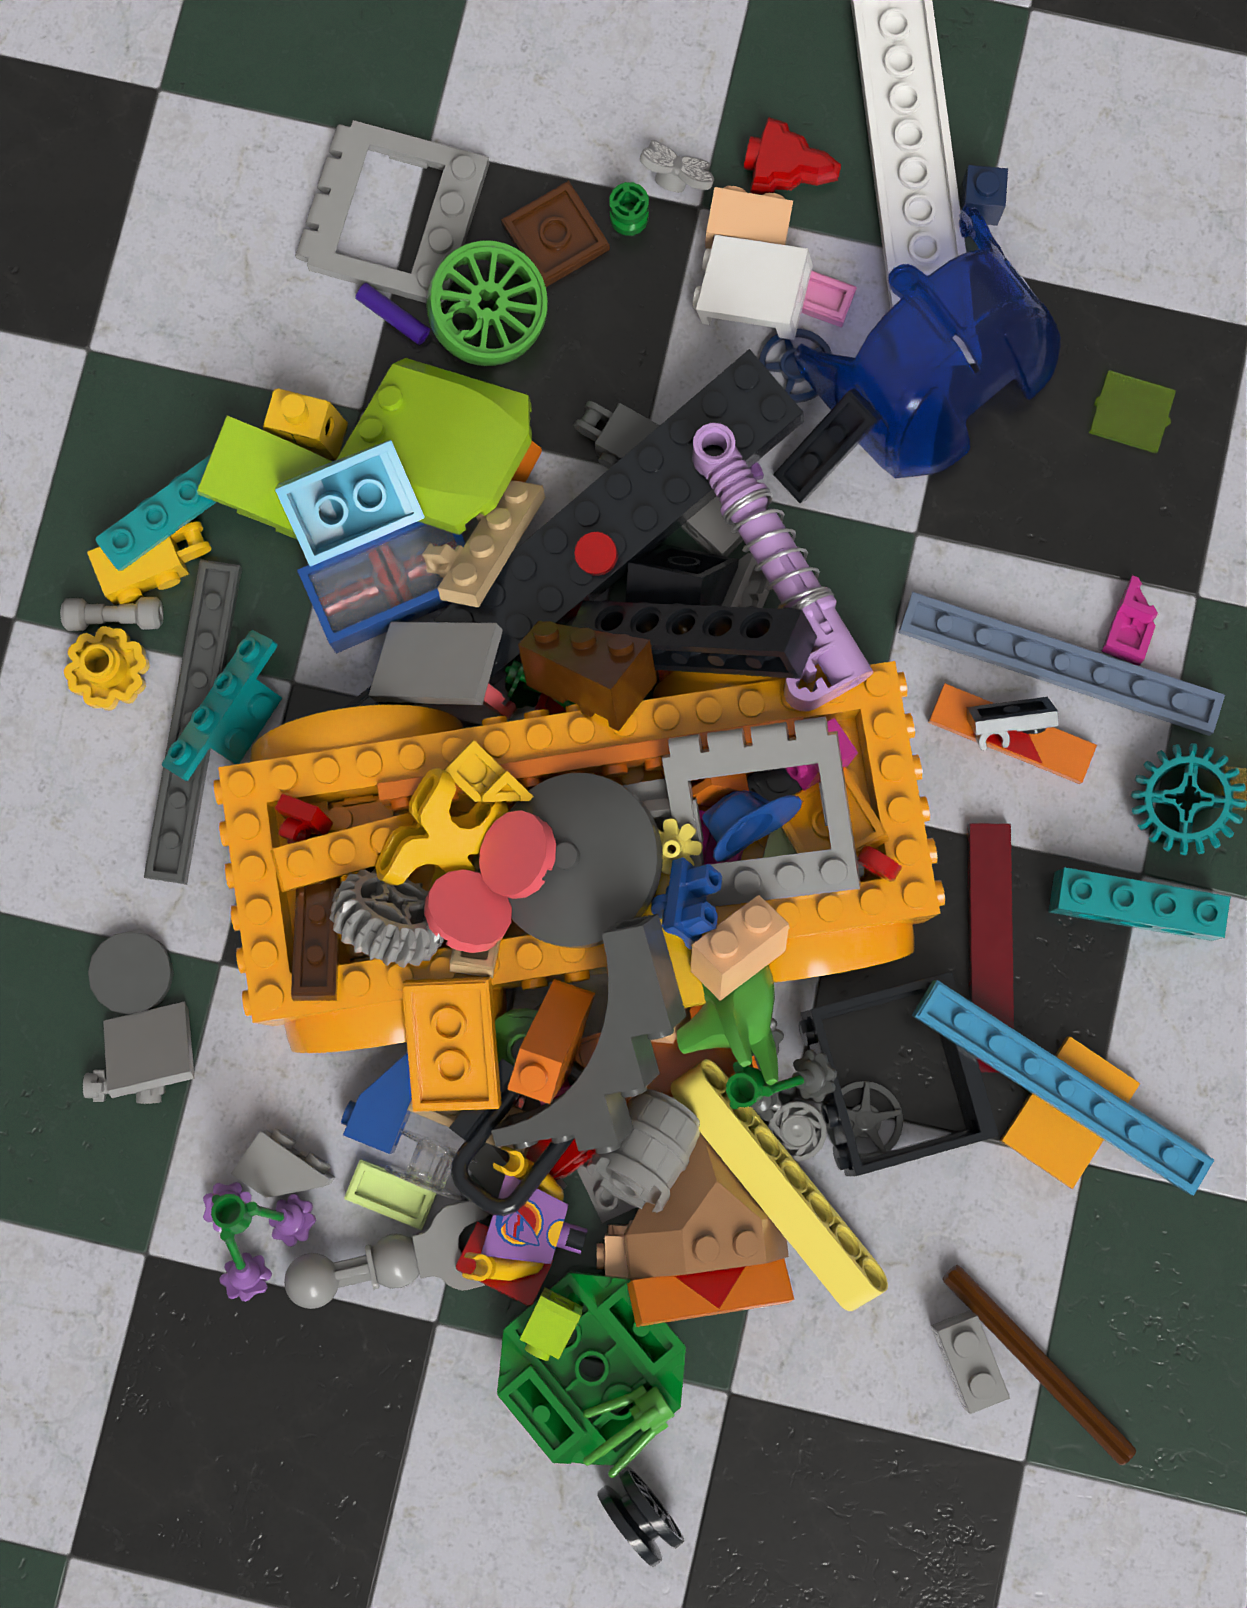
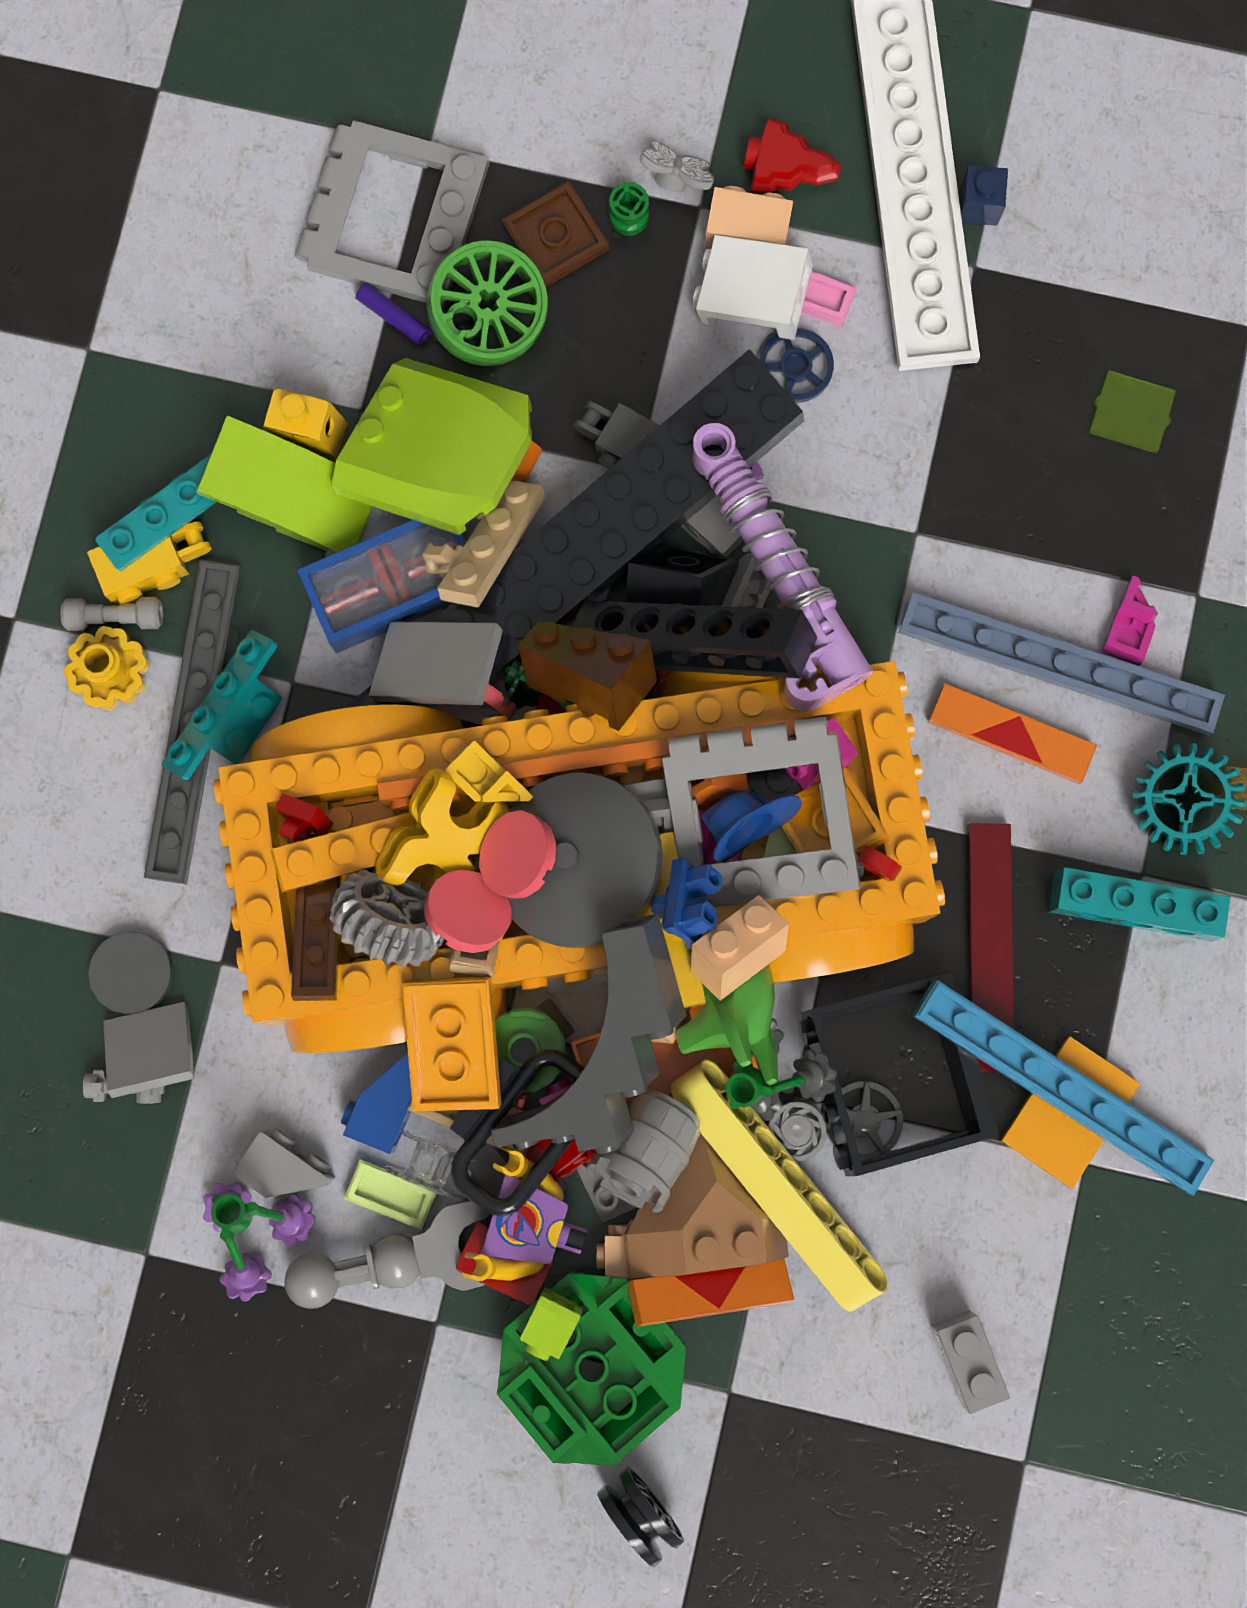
medium azure slope [275,440,425,567] -> none
orange slope [507,979,595,1104] -> none
red tile [575,532,618,576] -> none
bright green plant [583,1385,675,1478] -> none
light yellow plant [658,818,703,875] -> none
black tile [773,388,882,503] -> none
clear blue piece [795,205,1061,478] -> none
reddish brown axle [943,1265,1136,1465] -> none
plate [966,696,1058,751] -> none

